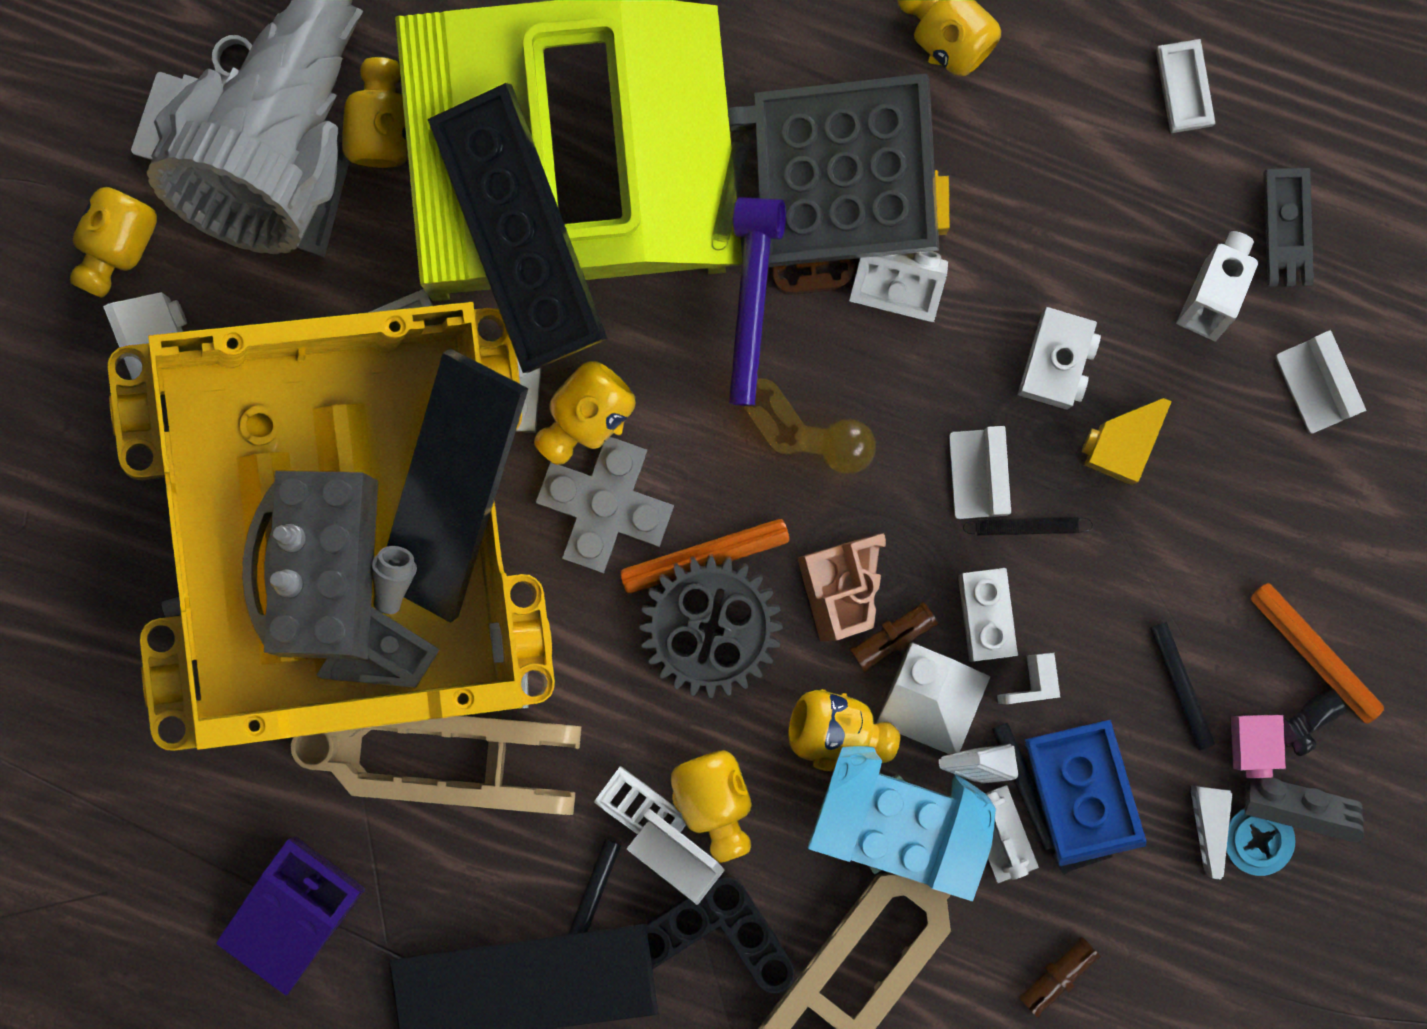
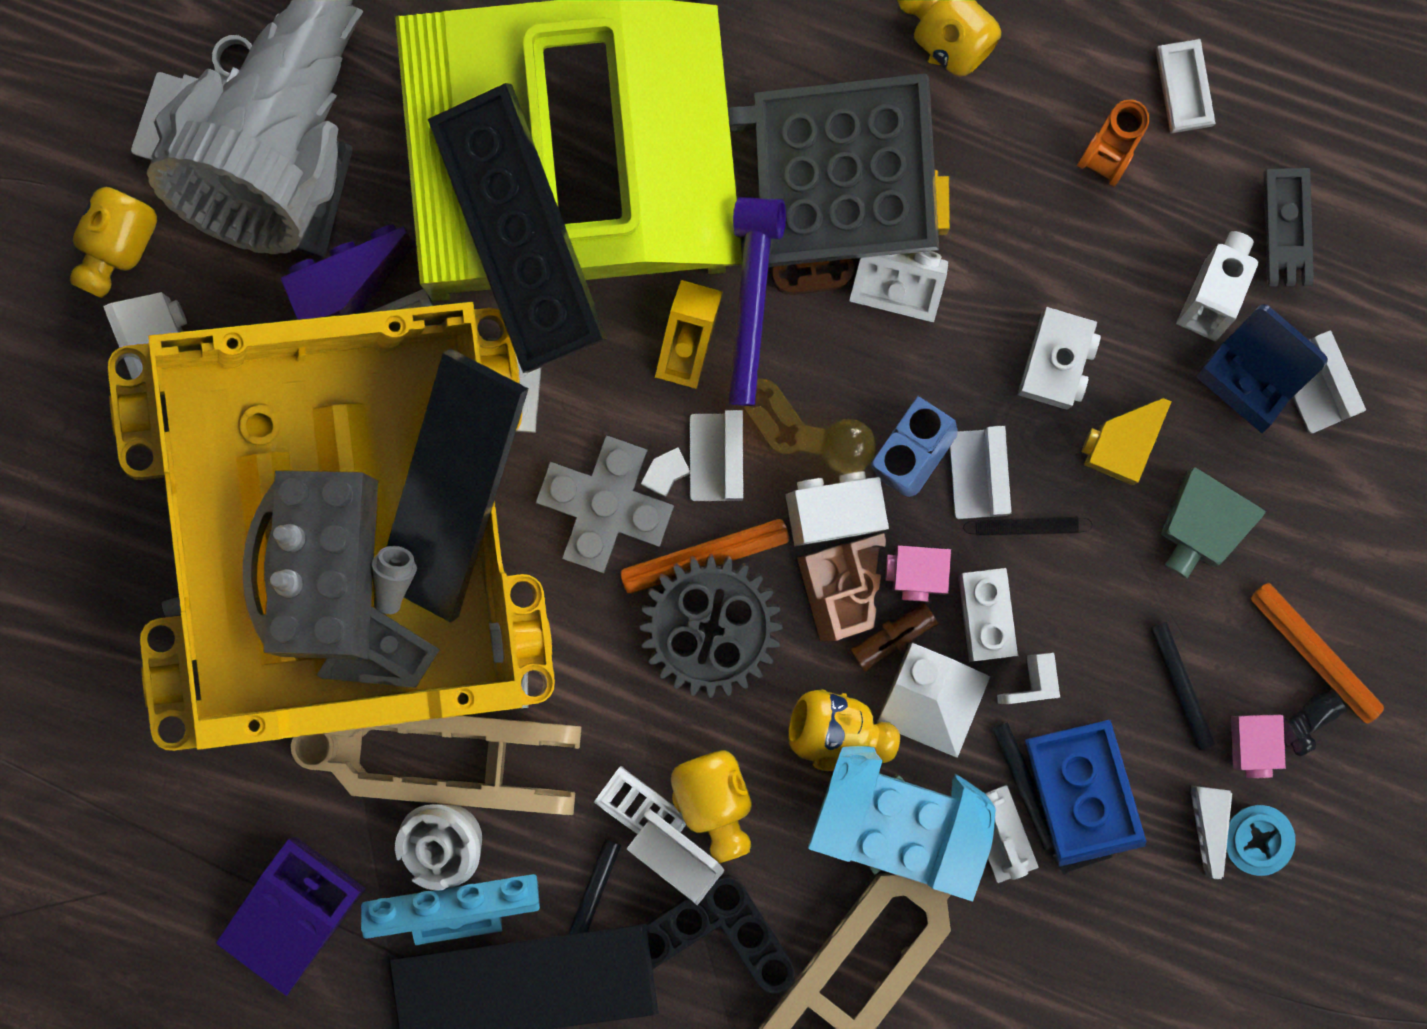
yellow piece [342,57,408,168] -> none
yellow piece [534,361,636,465] -> none
piece [712,133,750,250] -> none
white slope [939,744,1018,783] -> none
reddish brown pin [1018,936,1101,1018] -> none
dark grey hinge [1245,777,1364,842] -> none
none -> dark purple slope [281,225,415,320]
none -> medium azure bracket [361,874,540,945]
none -> white cone [395,804,482,890]
none -> white piece [641,447,690,497]
none -> yellow slope [655,280,723,389]
none -> white panel [690,410,743,501]
none -> white brick [786,471,889,546]
none -> medium blue piece [870,396,958,497]
none -> bright pink brick [885,546,951,602]
none -> orange piece [1077,99,1150,187]
none -> sand green torso [1161,467,1266,579]
none -> dark blue bracket [1195,304,1328,433]

